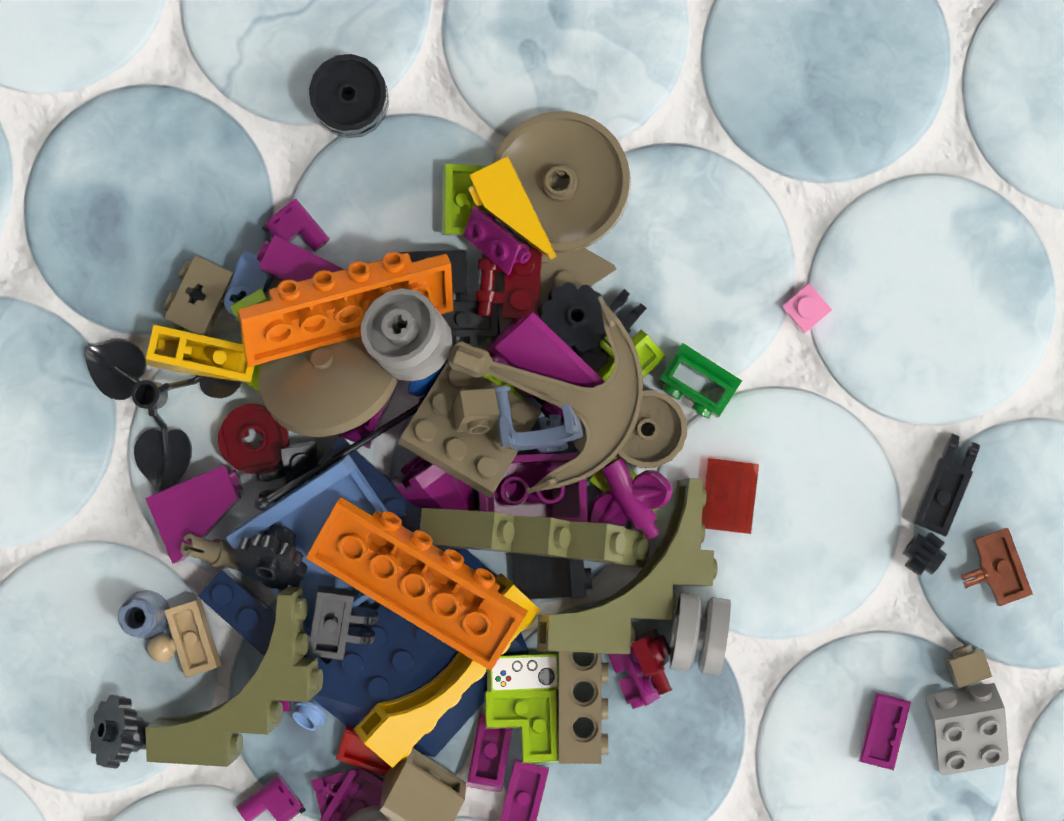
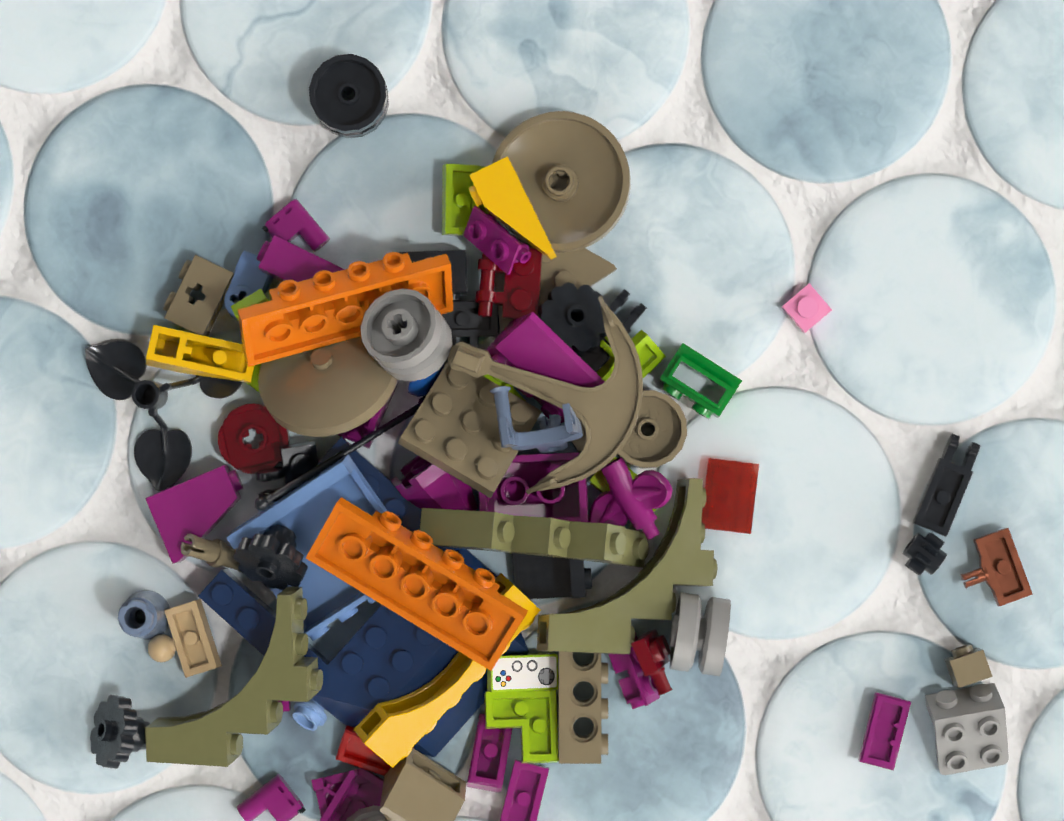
hinge [308,585,380,660] -> none
dark tan plate [452,389,499,435] -> none

